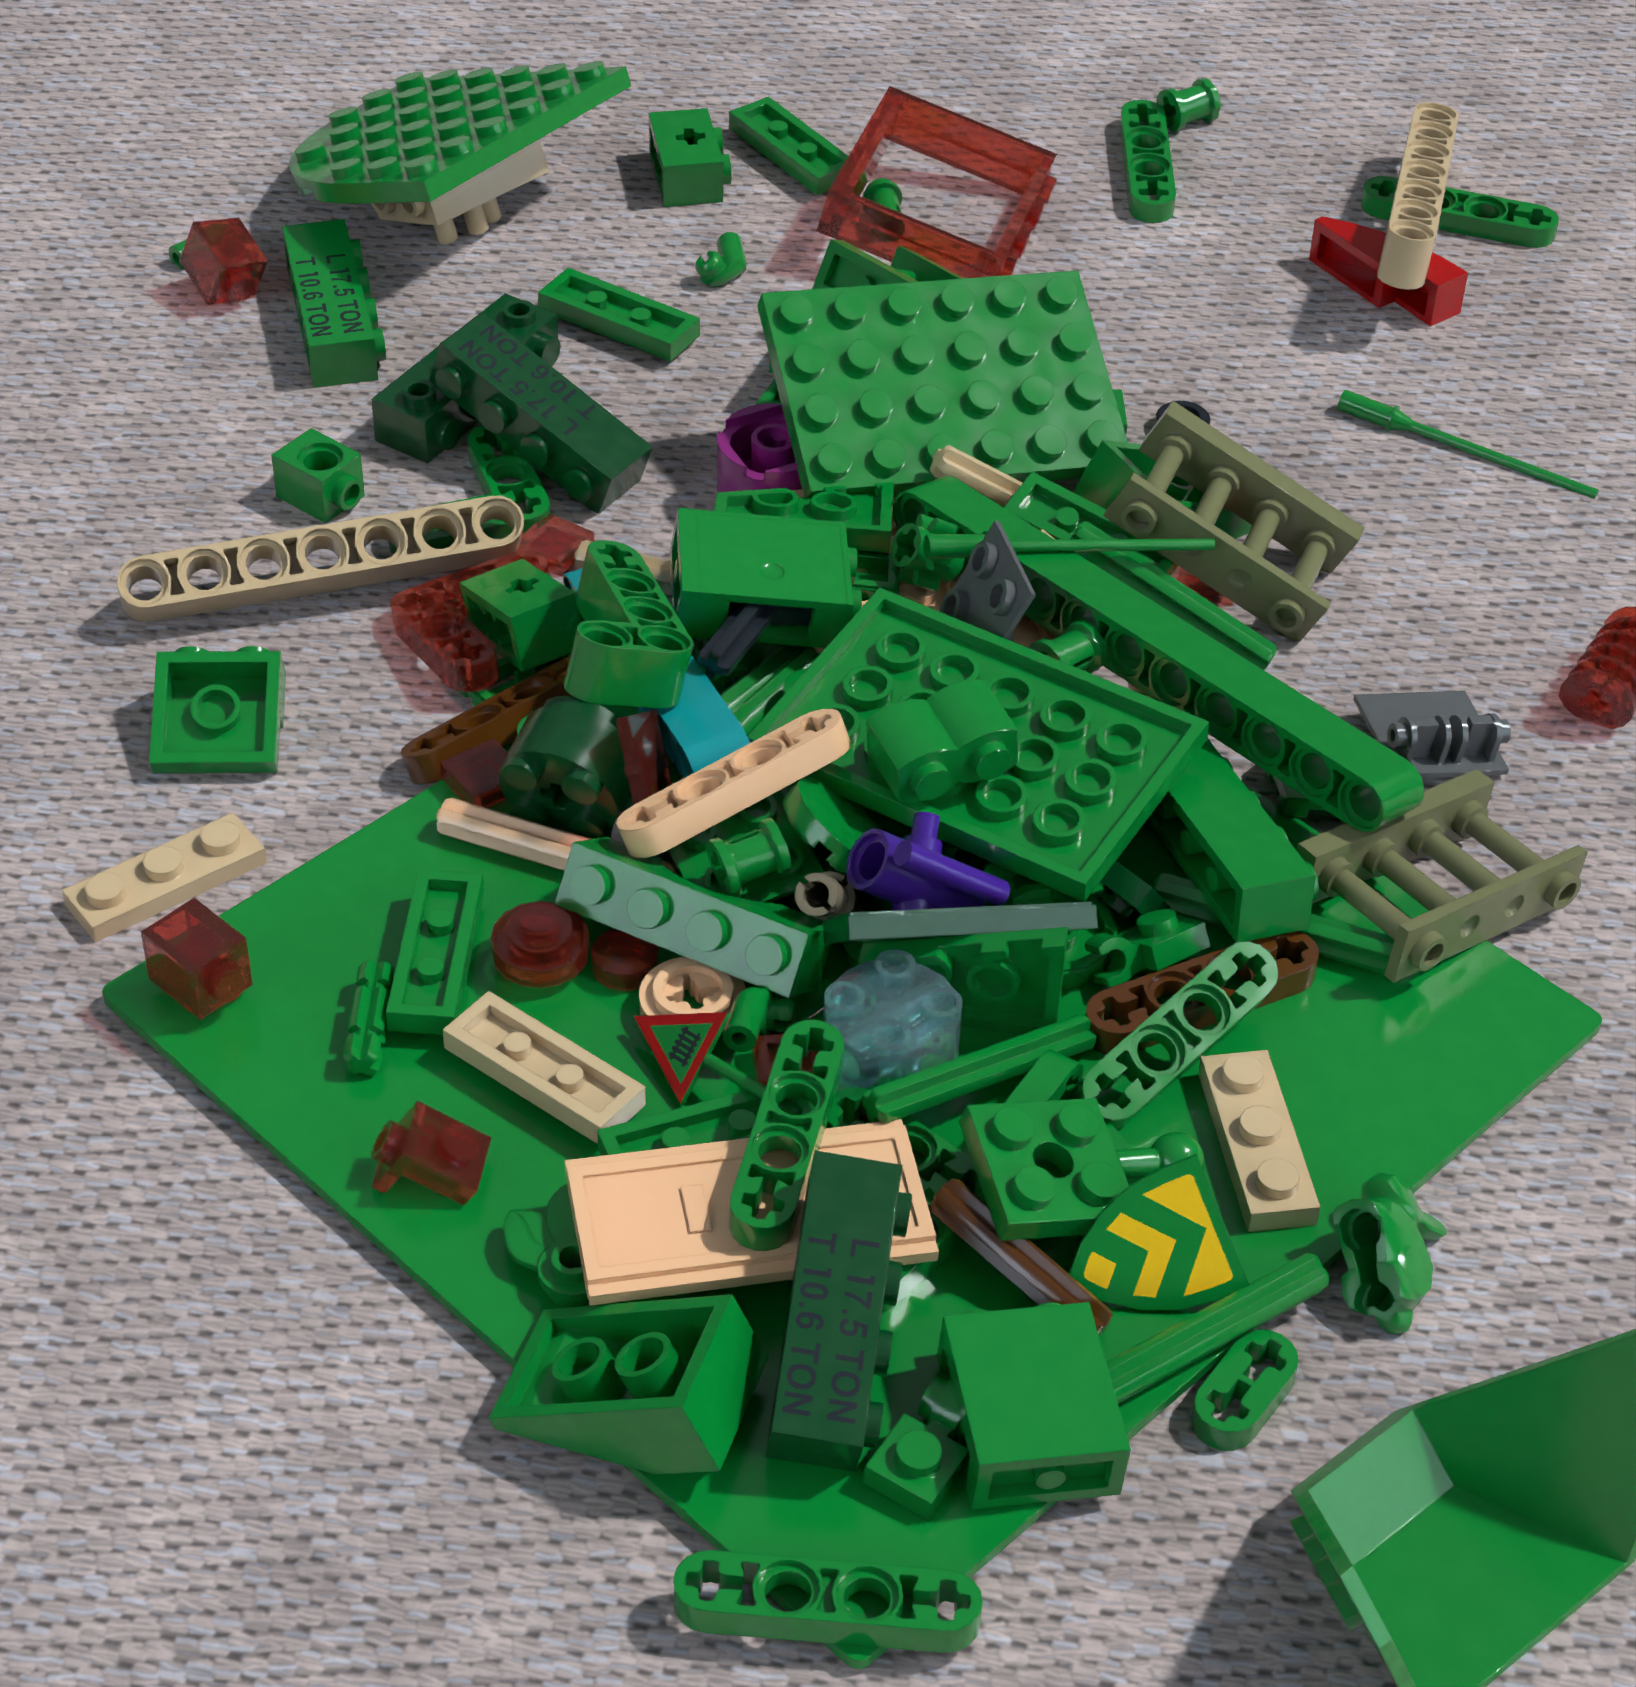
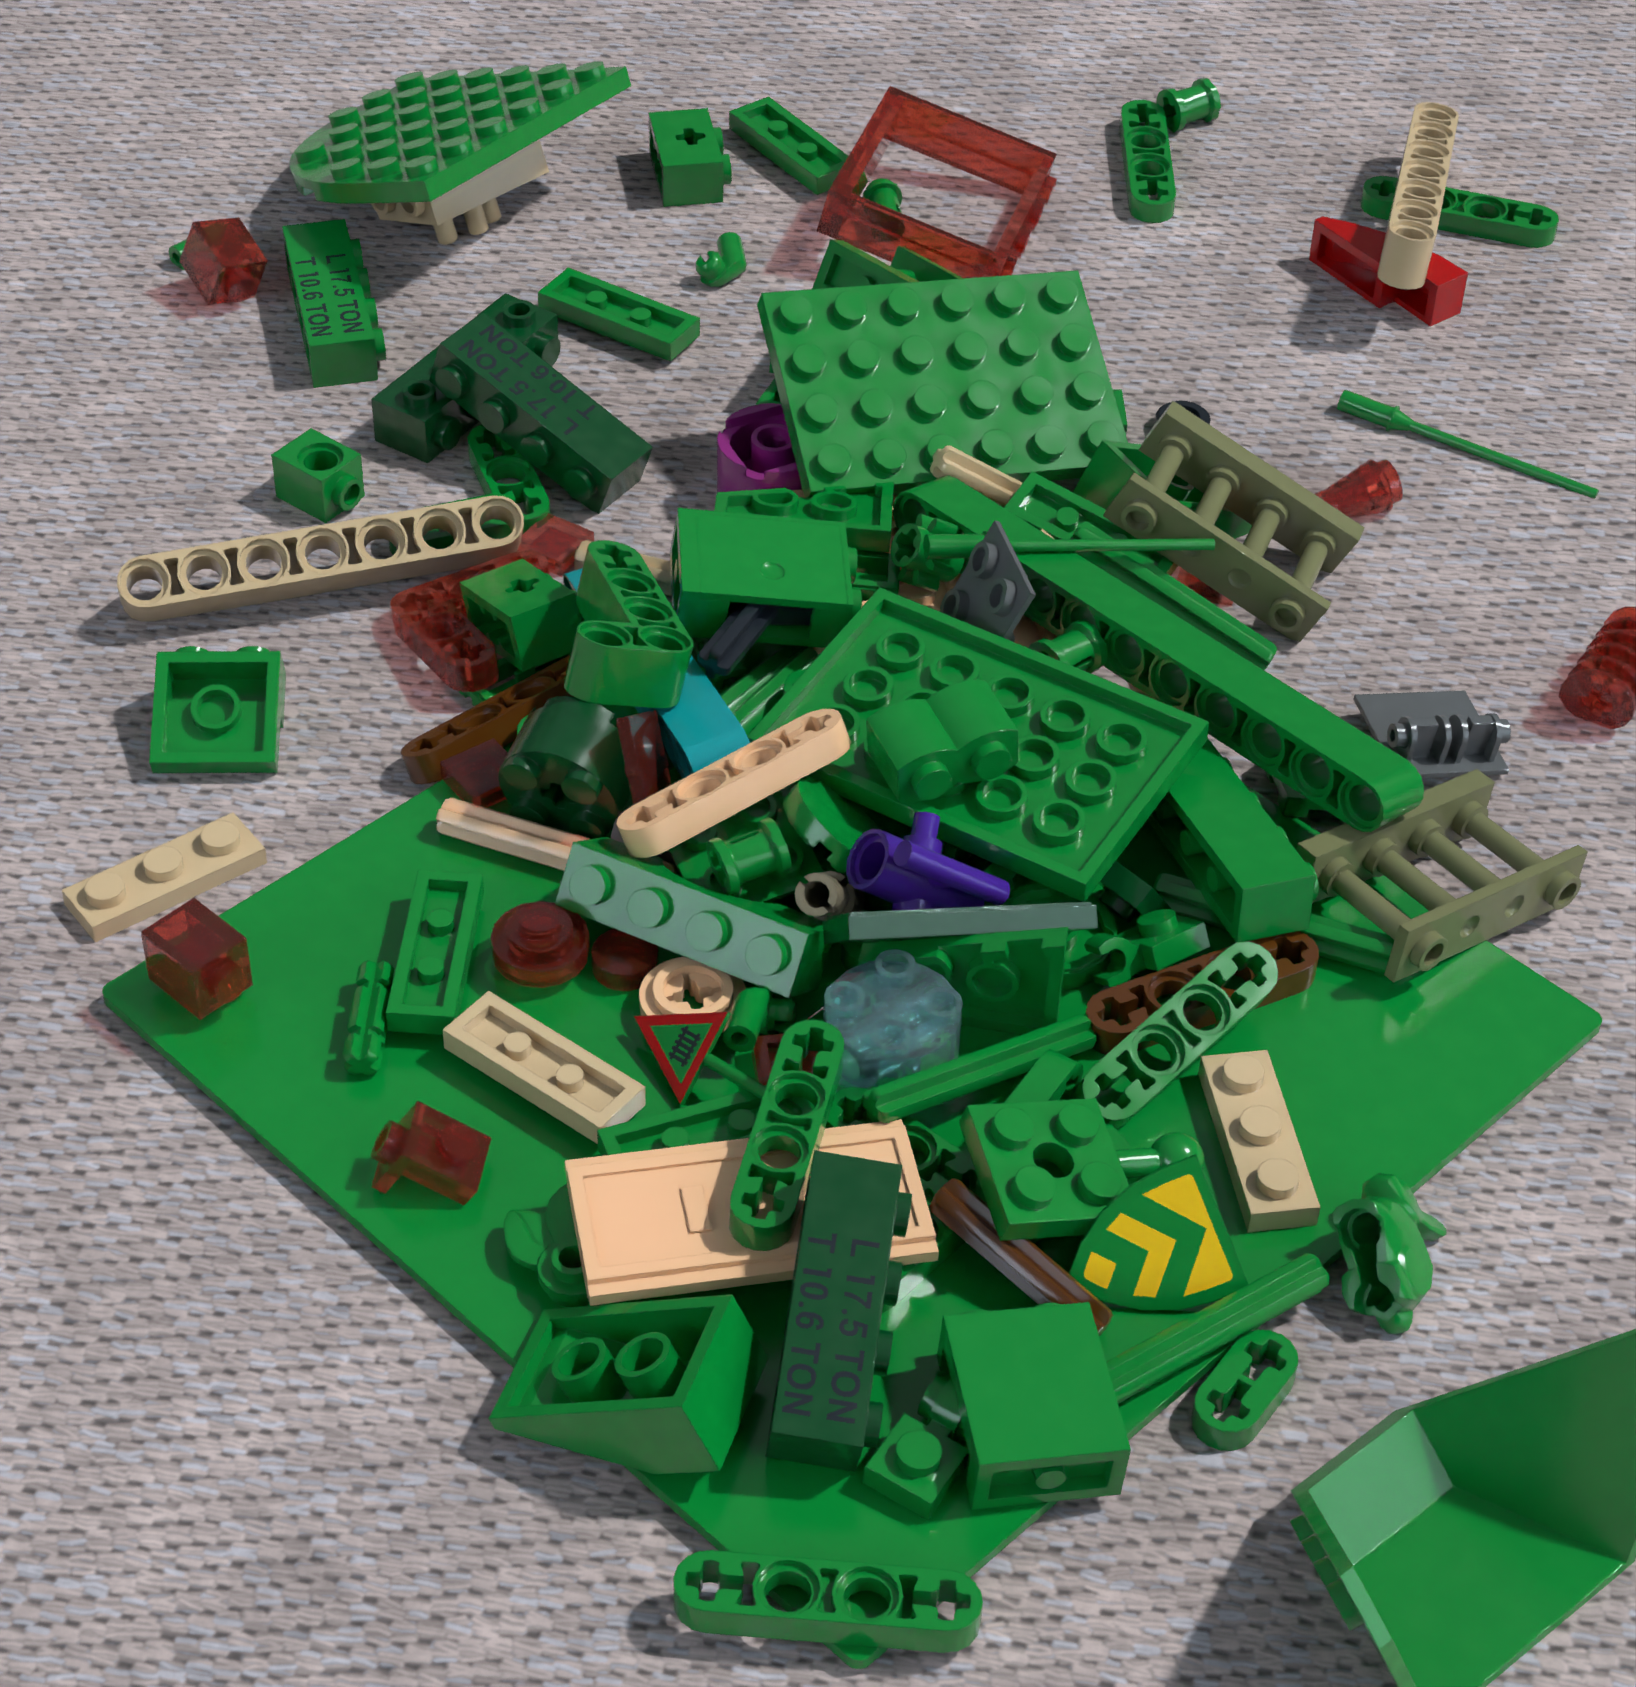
none -> clear red cone [1315,459,1403,518]

